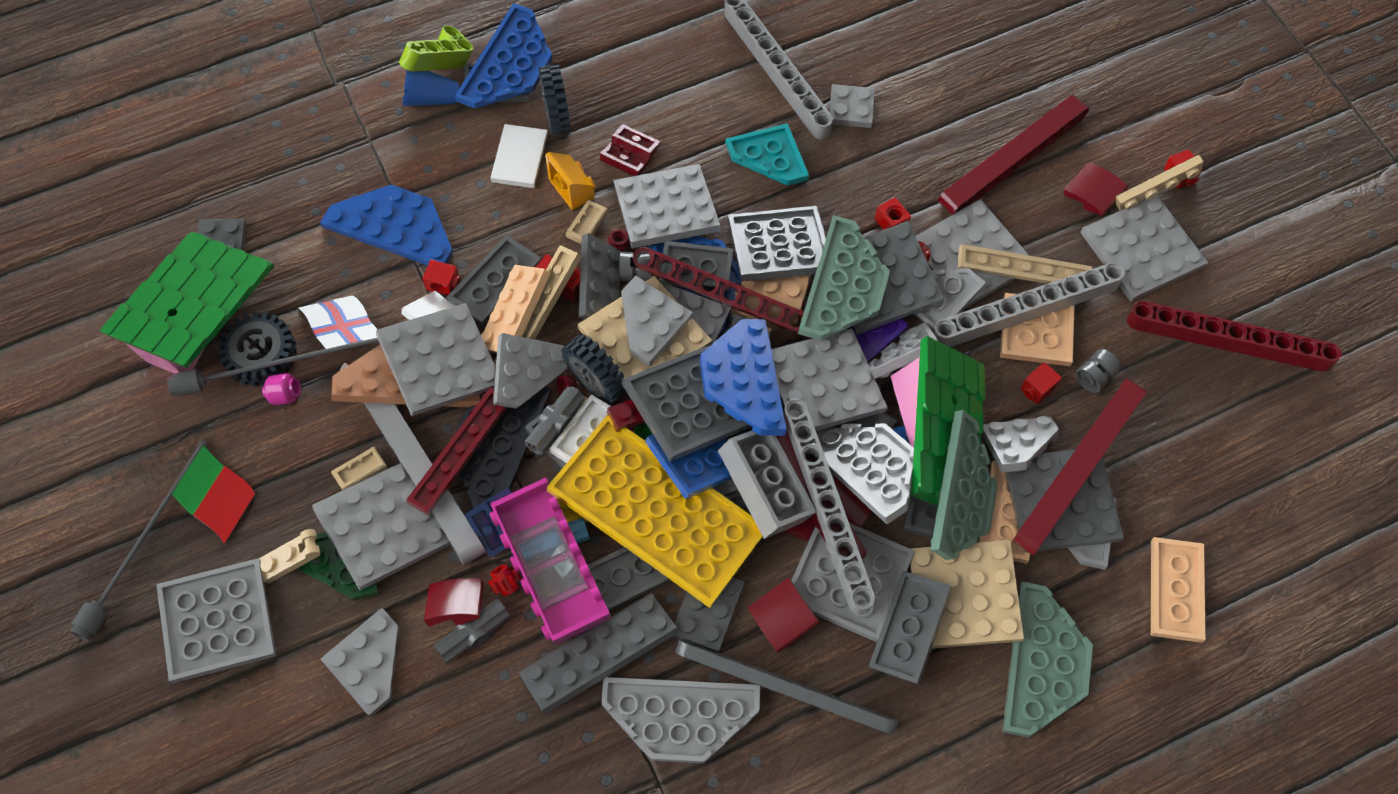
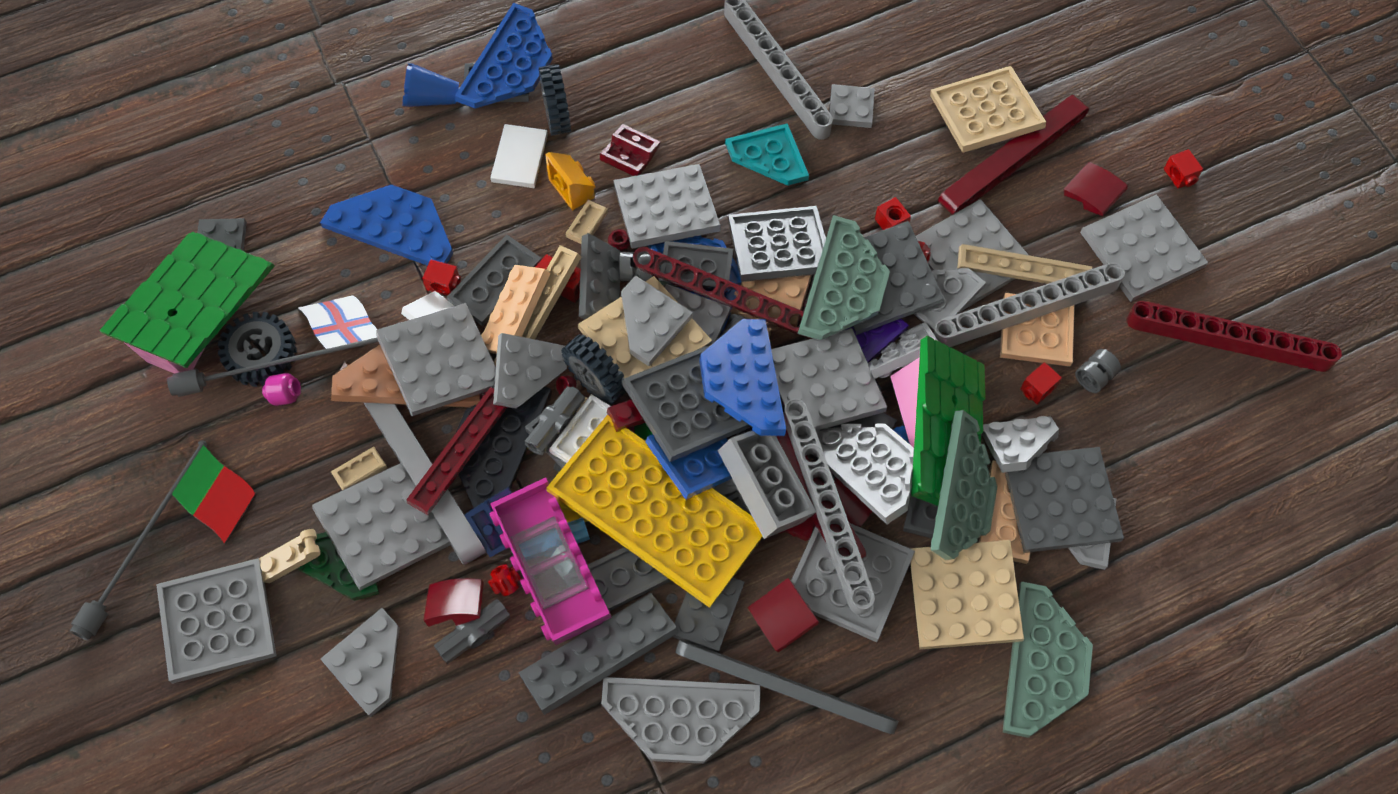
lime beam [399,25,474,72] -> none
dark grey plate [869,571,952,685] -> none
dark red beam [1012,378,1147,556] -> none
tan plate [1115,155,1203,211] -> none
light nougat plate [1151,537,1205,643] -> none
none -> tan plate [931,66,1046,153]

